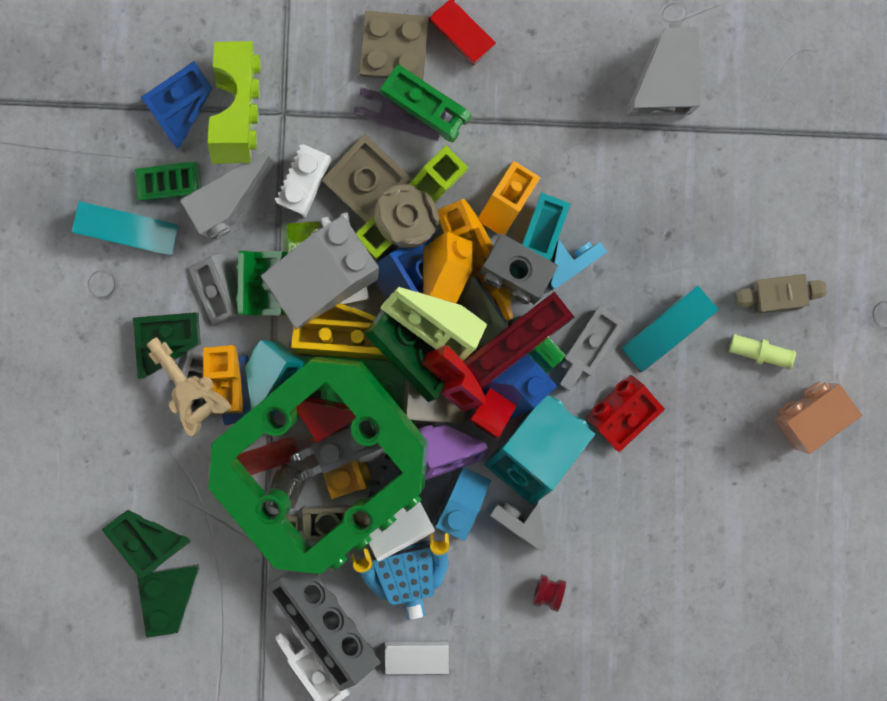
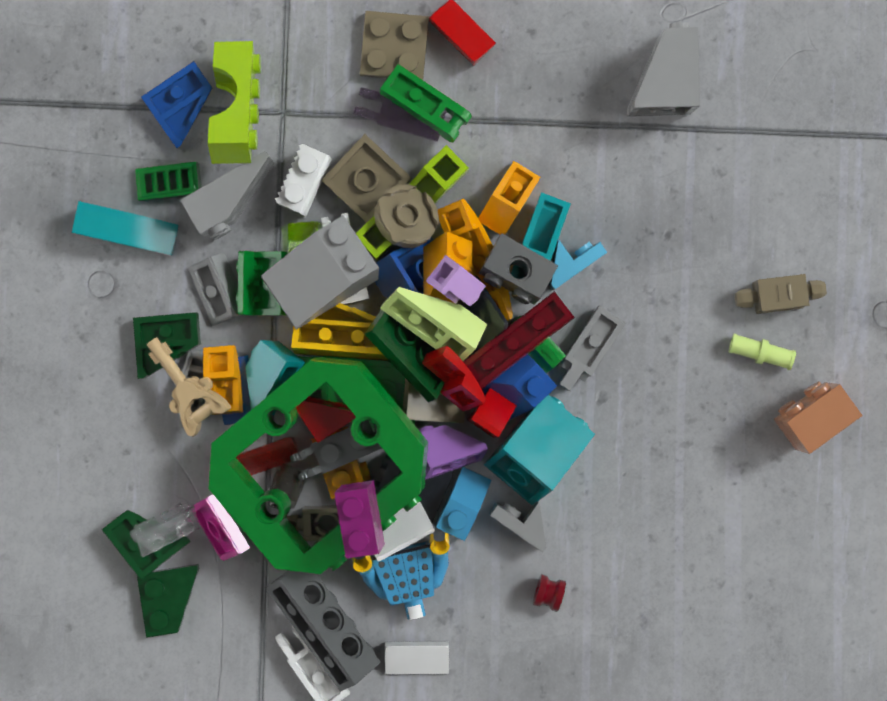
red bracket [586,375,665,453] -> none
teal slope [621,285,719,372] -> none
none -> clear hinge [130,503,200,558]
none -> dark pink tile [190,494,250,561]
none -> magenta brick [334,480,385,559]
none -> lavender brick [426,255,486,306]

